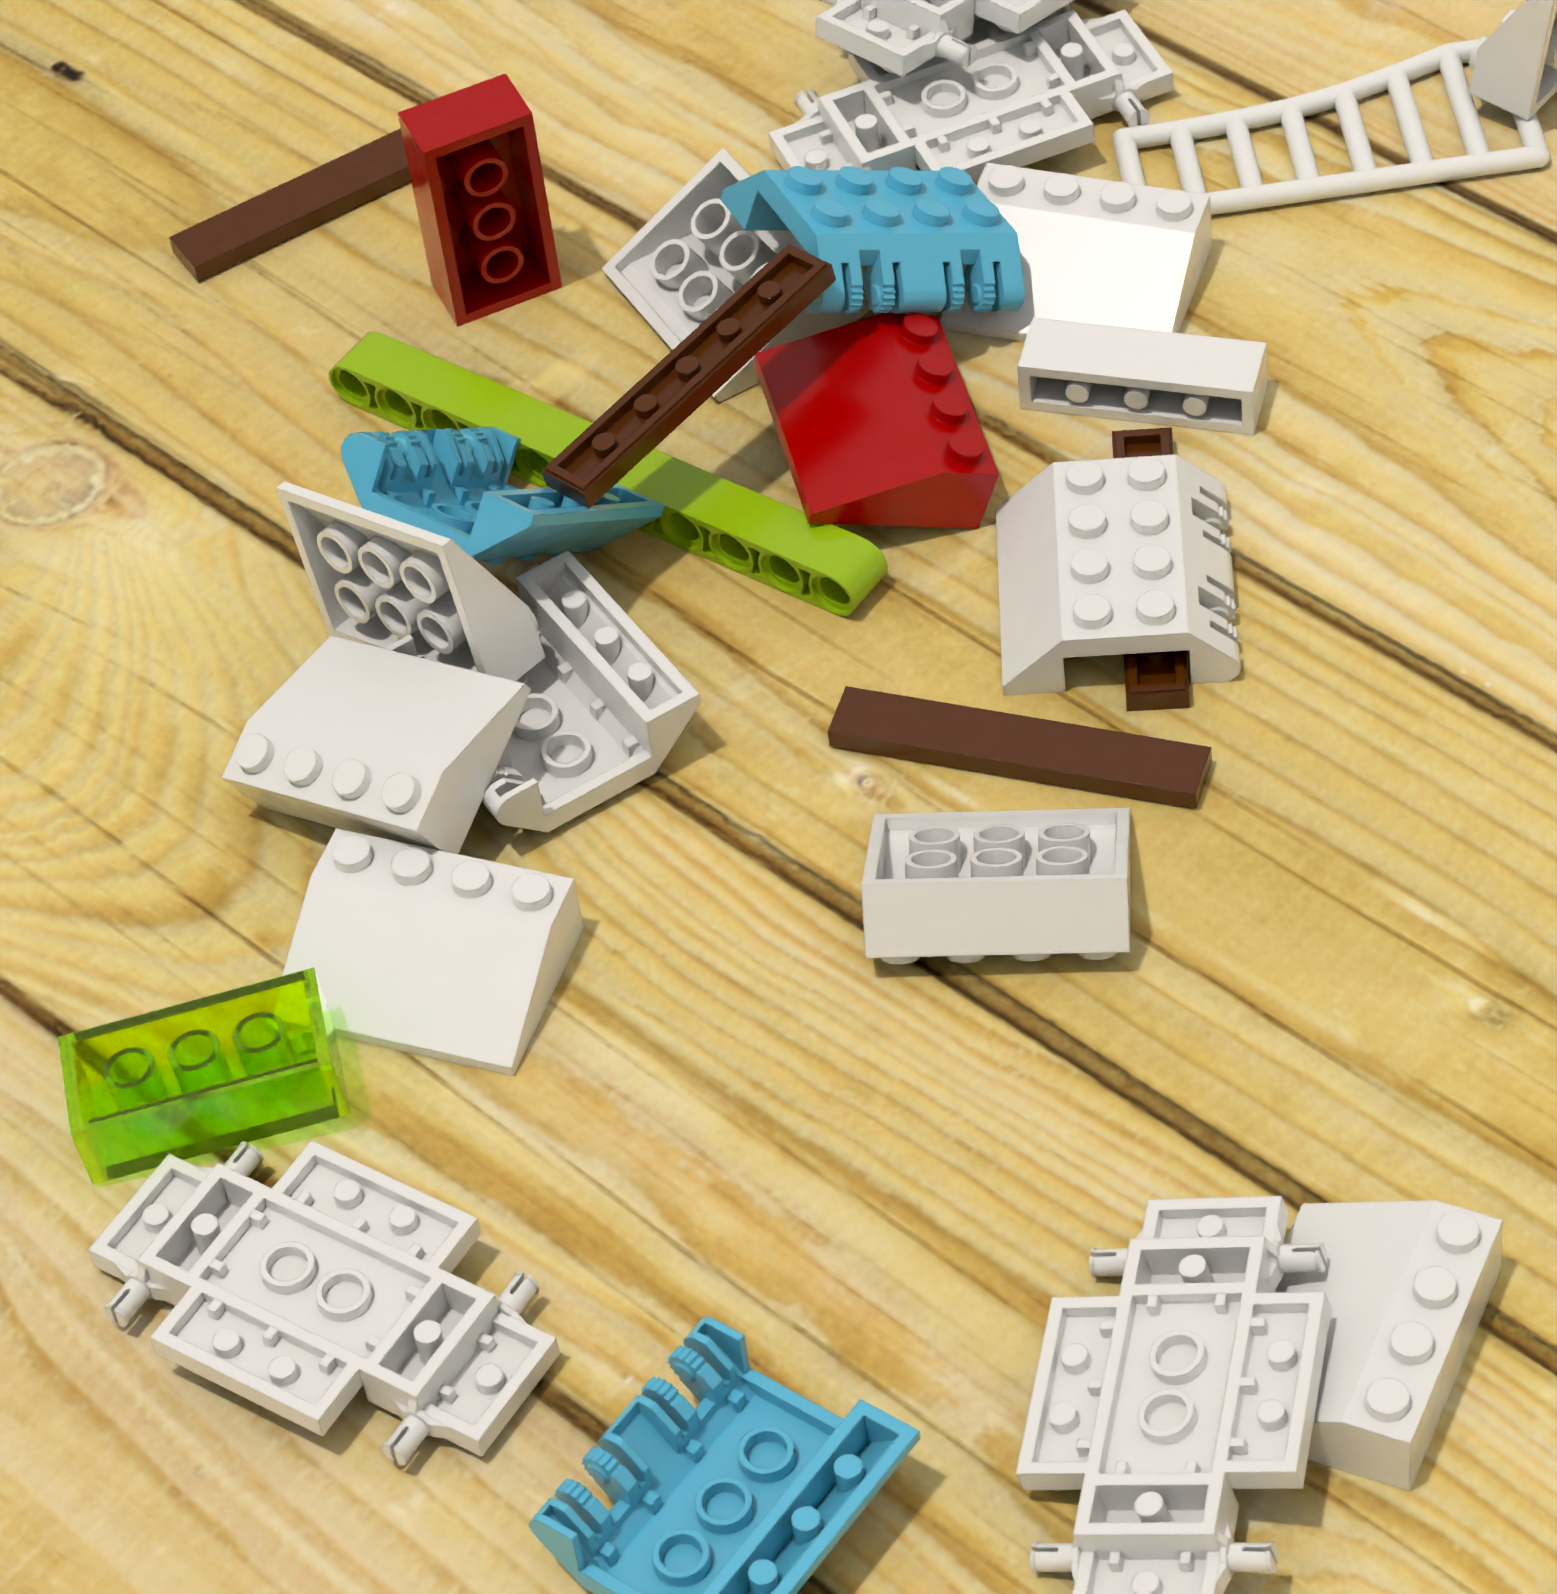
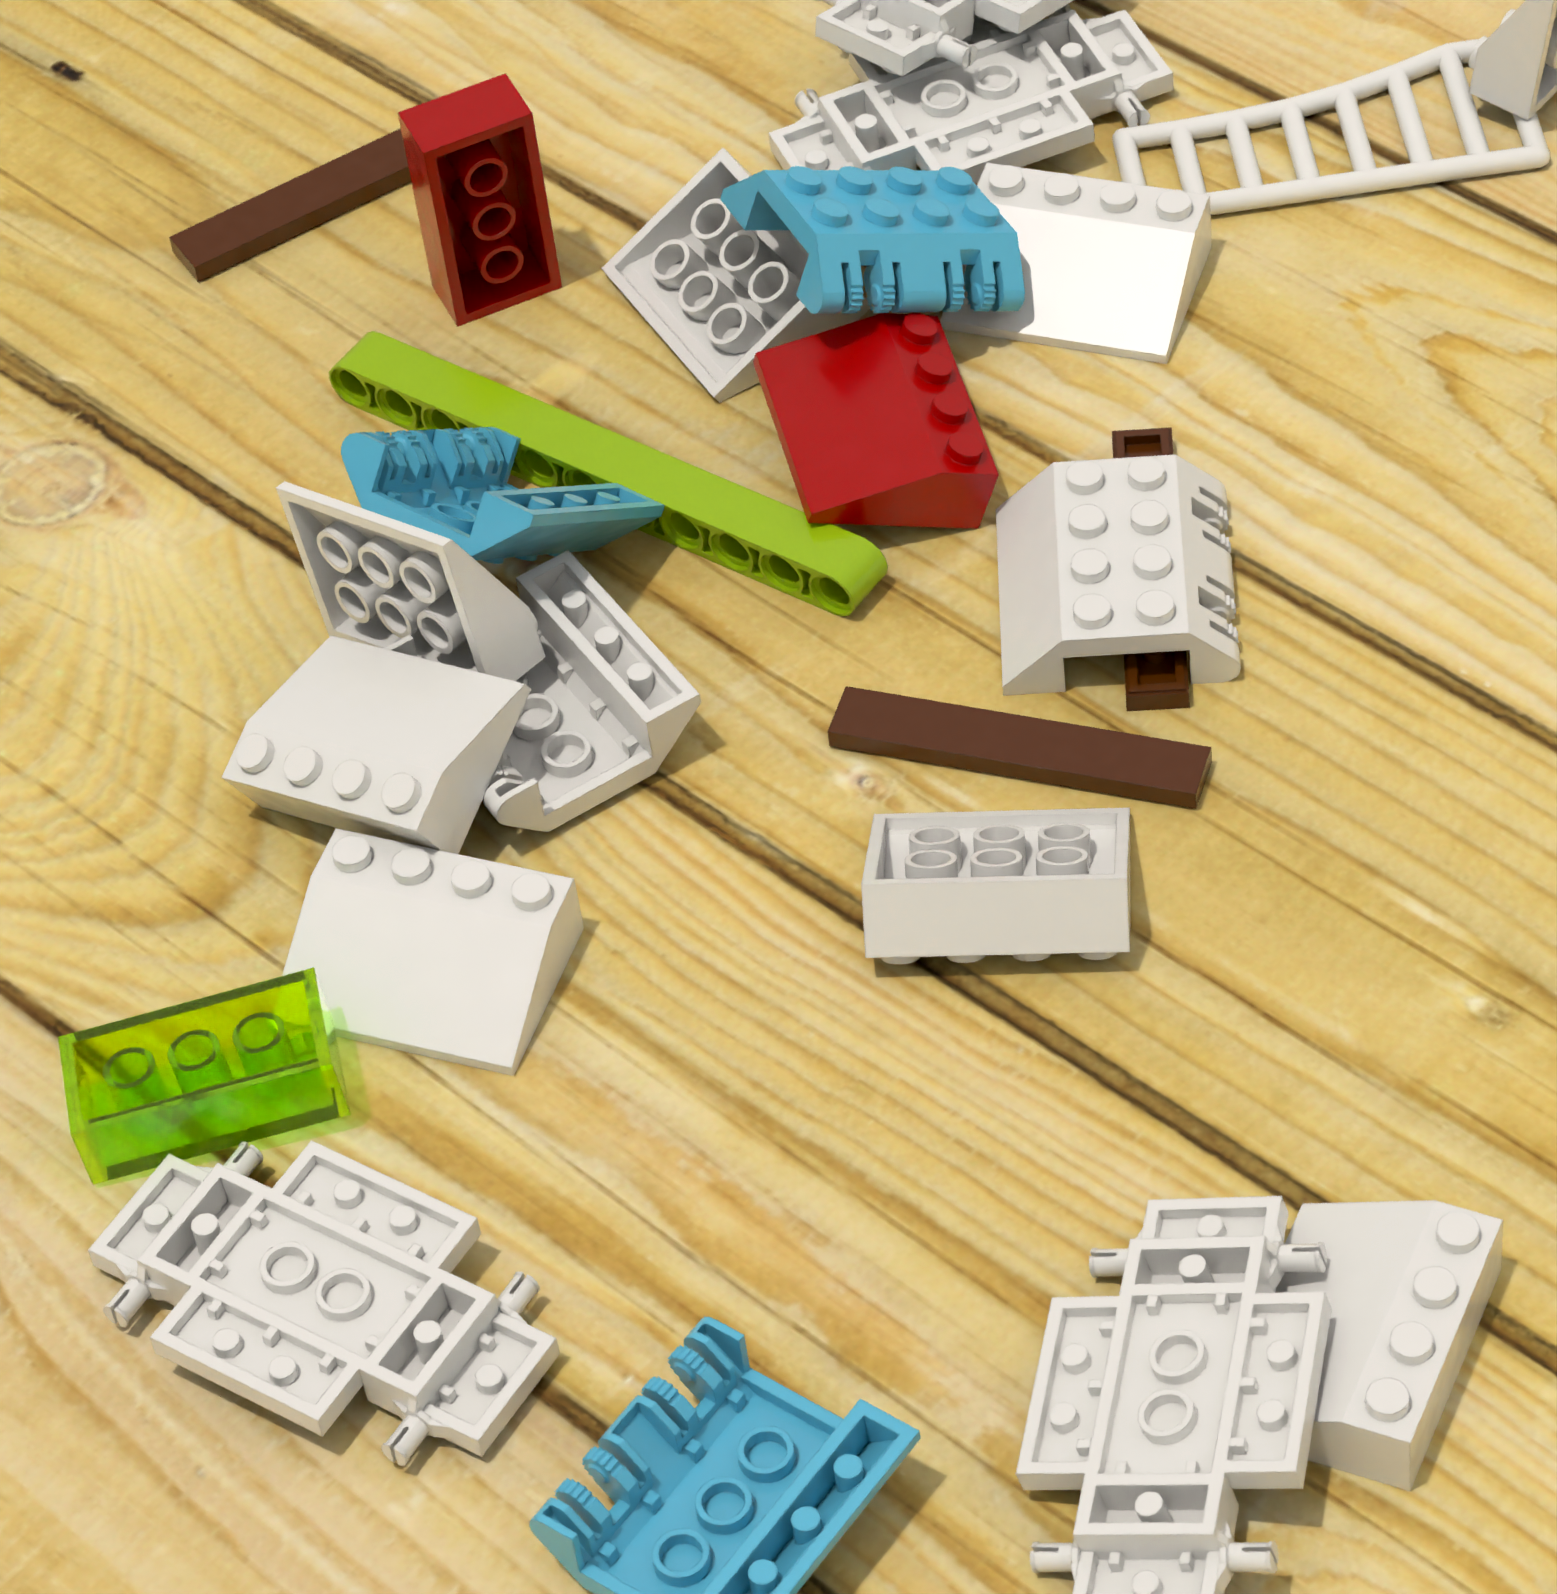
reddish brown tile [541,244,836,508] -> none
white brick [1017,317,1268,435] -> none

